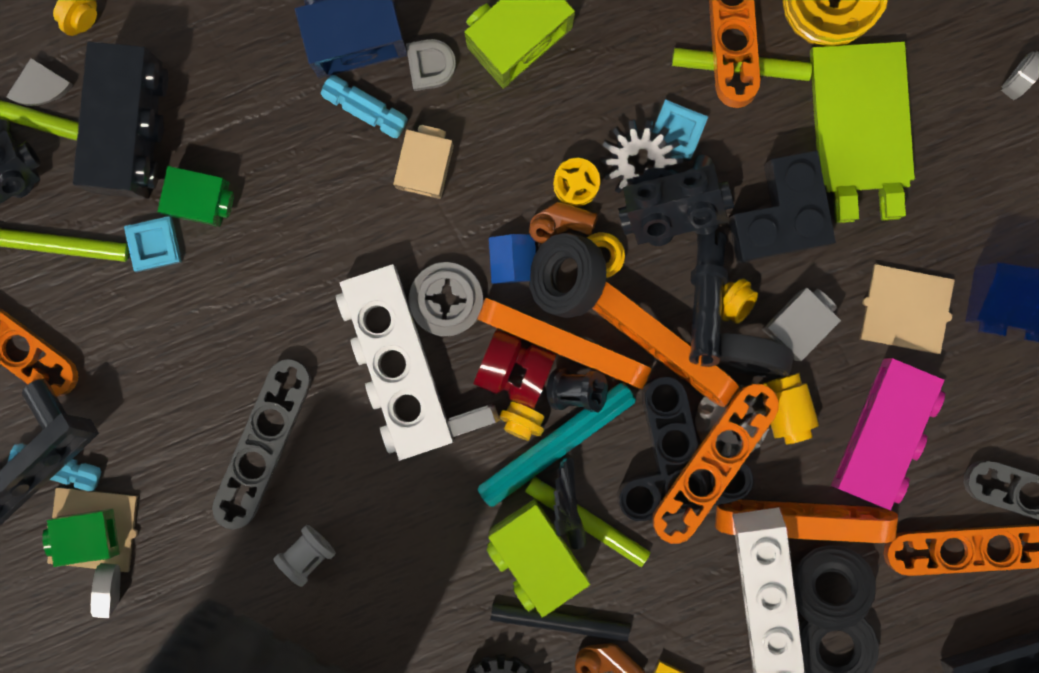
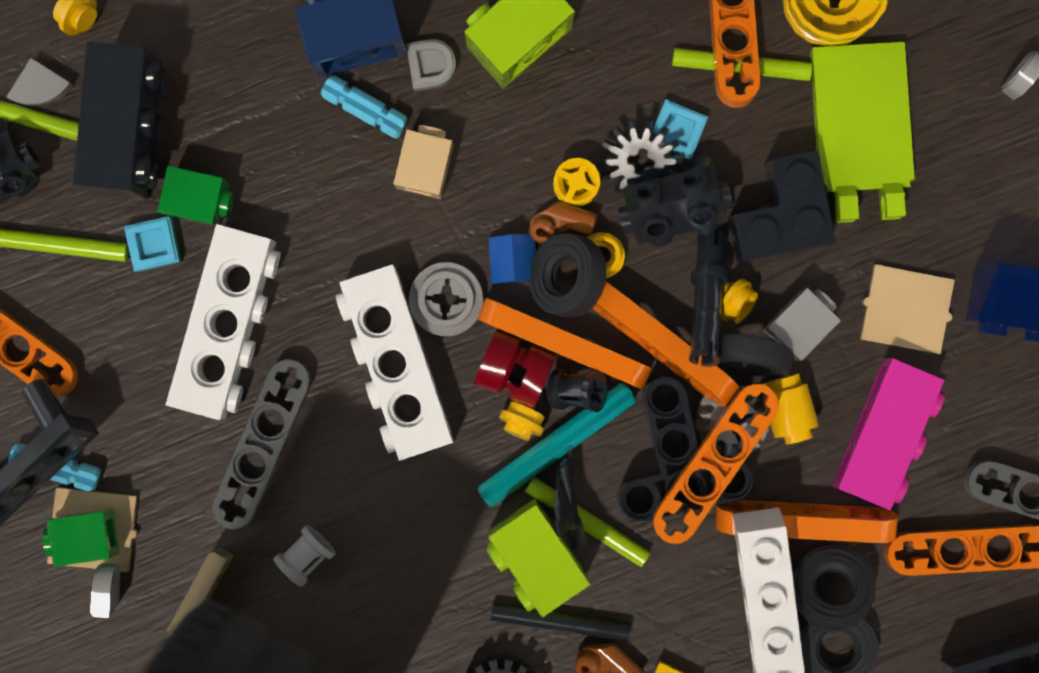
light grey tile [447,404,500,437] -> none
none -> white brick [166,224,281,420]
none -> dark tan tile [167,547,233,635]

